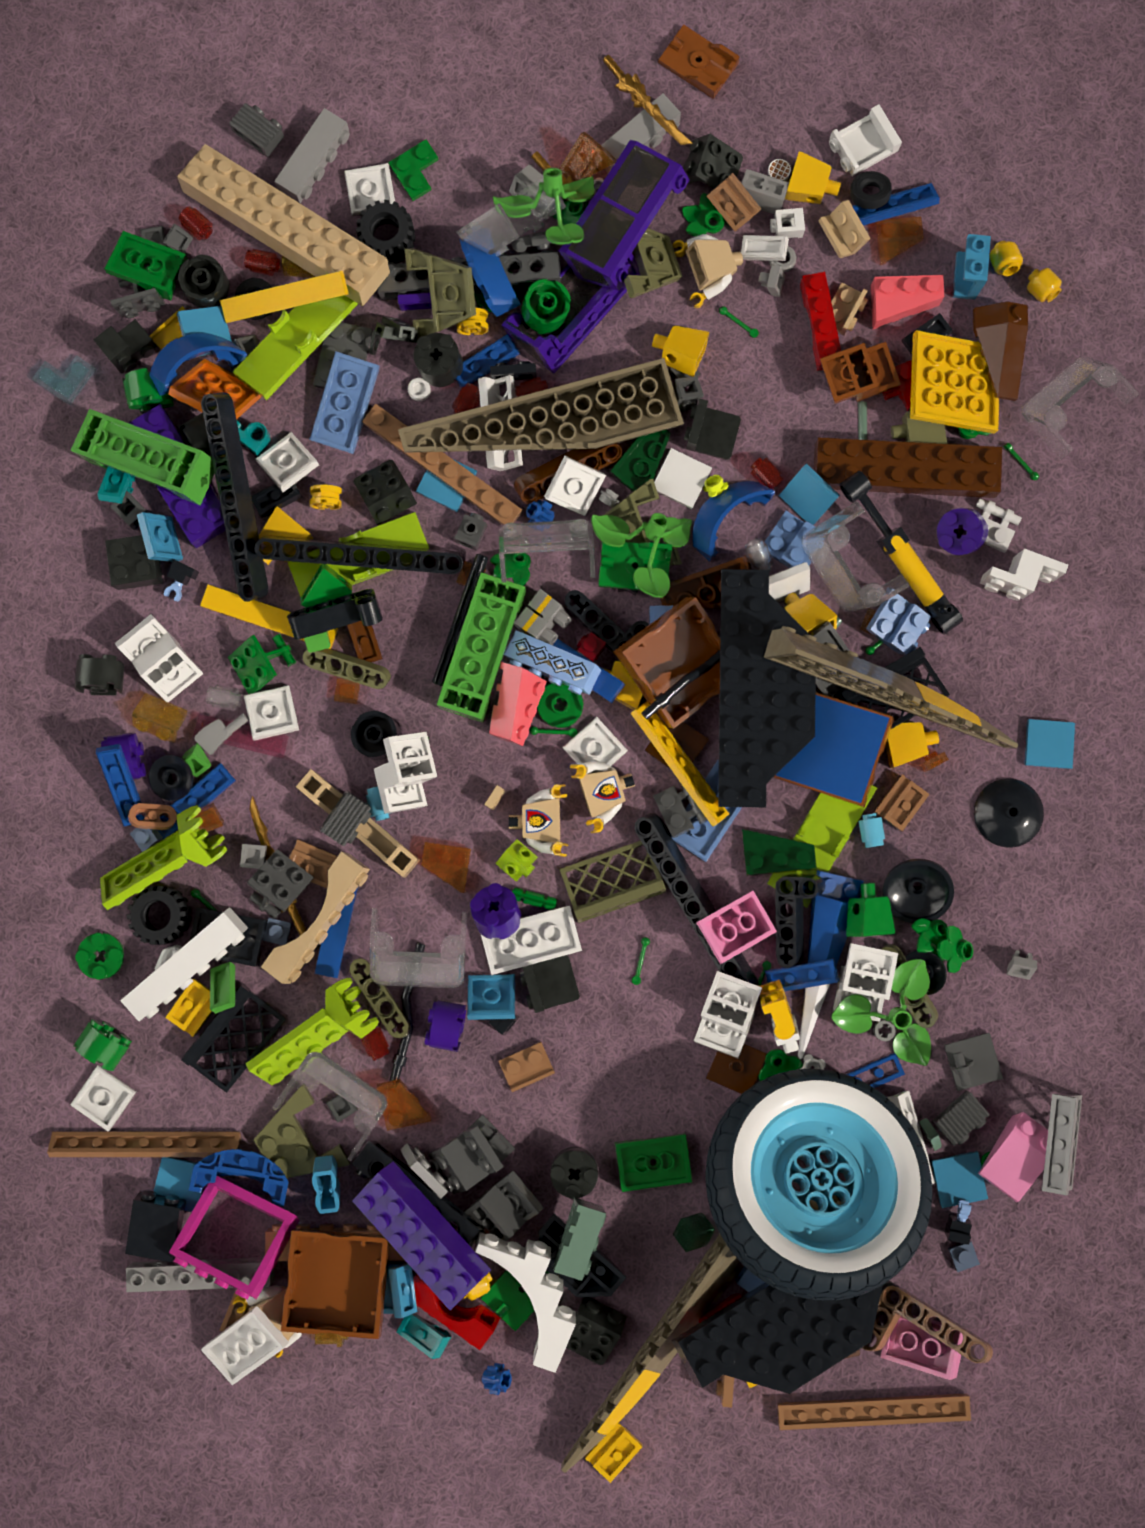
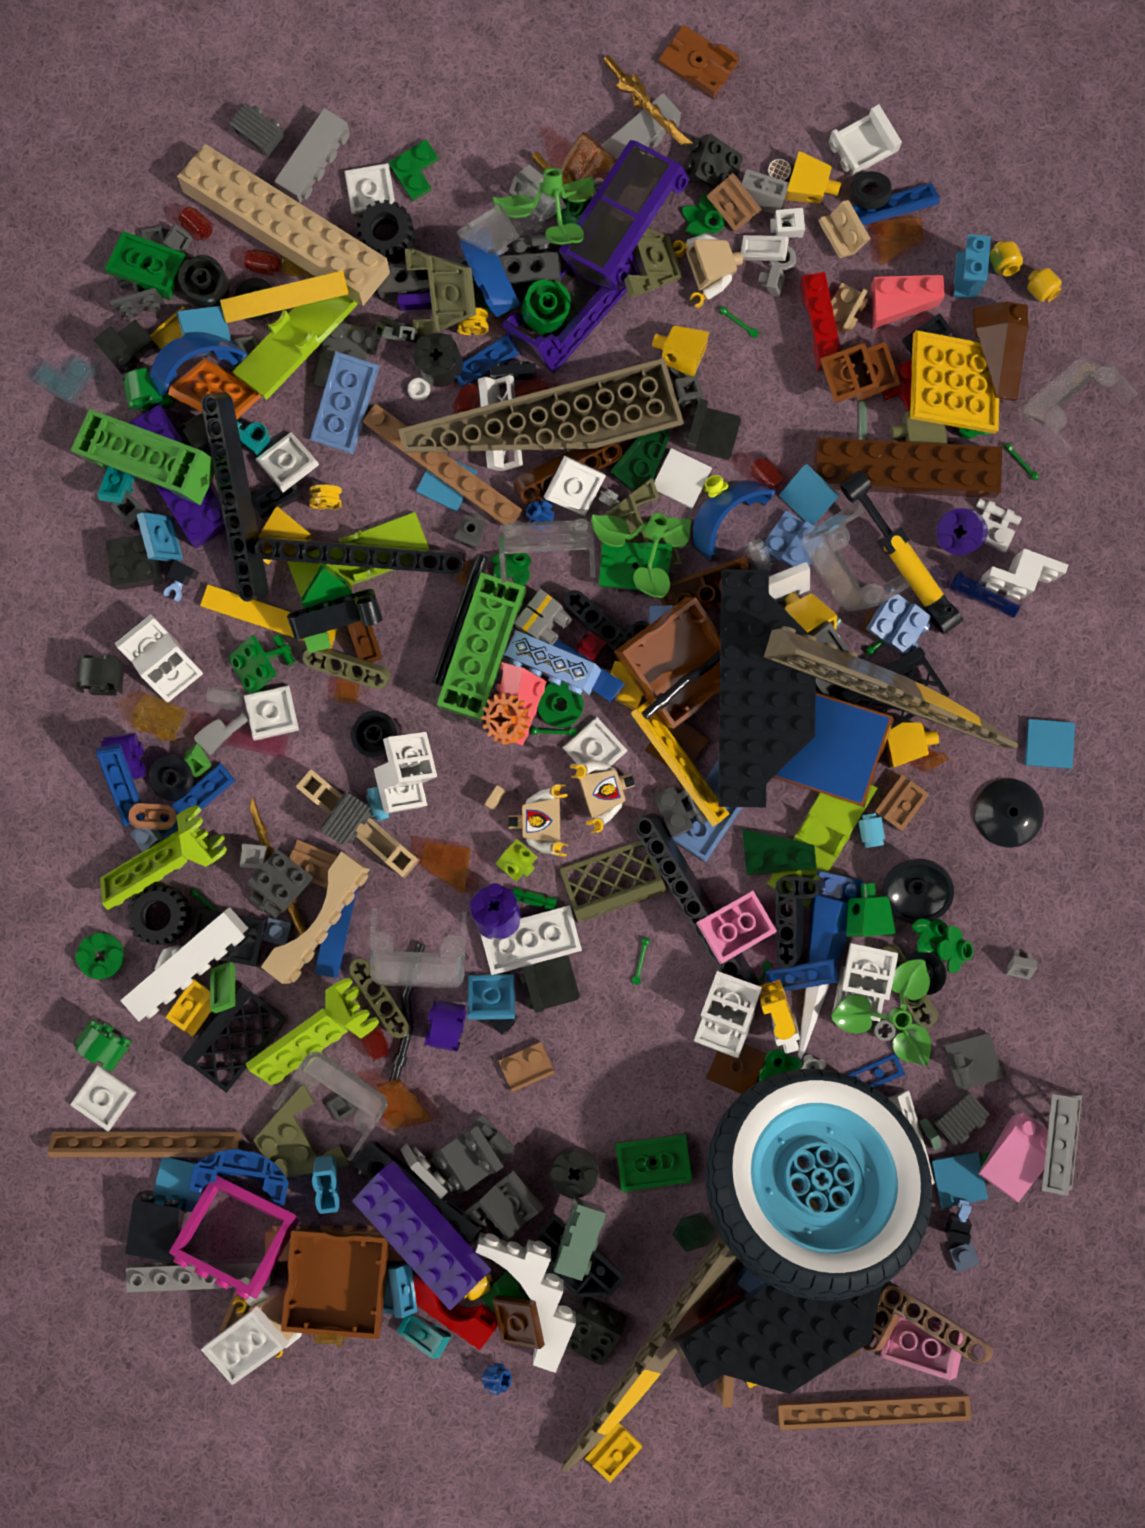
clear orange plate [194,803,224,832] -> none
pearl dark grey bracket [353,460,417,525] -> none
none -> orange gear [481,693,531,744]
none -> reddish brown plate [492,1295,545,1349]
none -> clear blue pin [950,571,1020,618]

